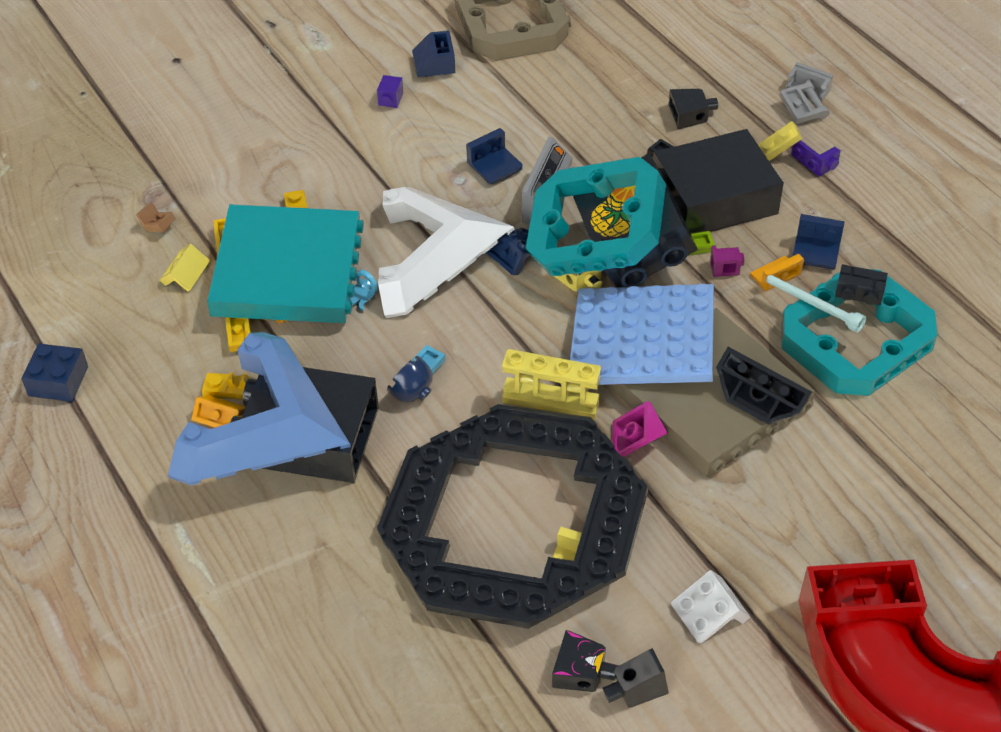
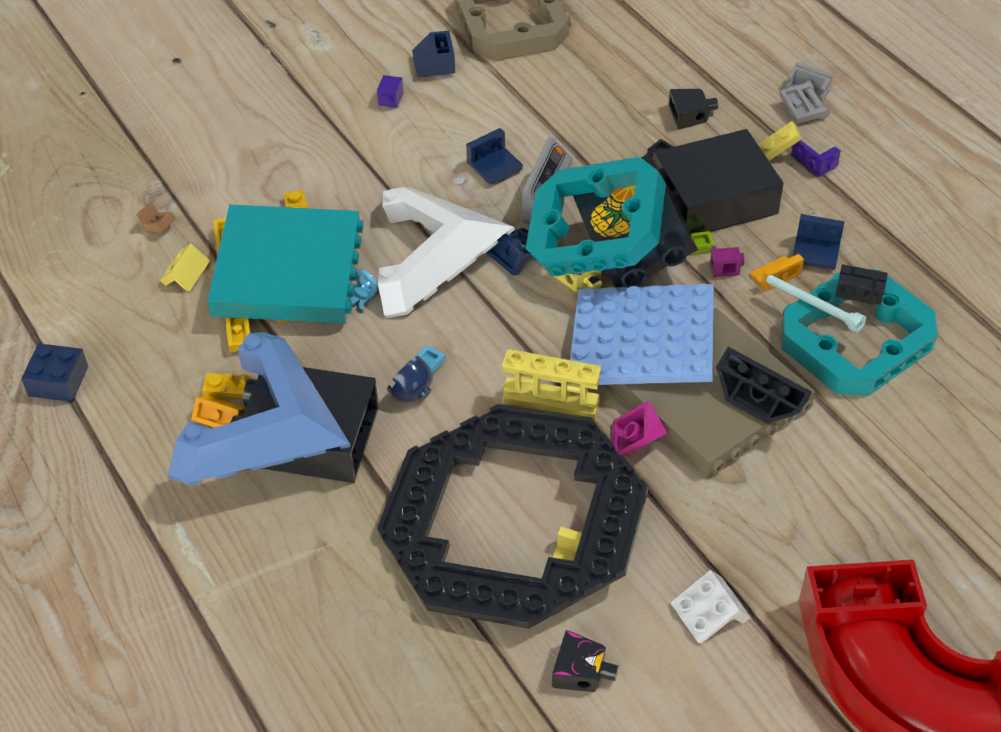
black torso [602,648,669,707] -> none

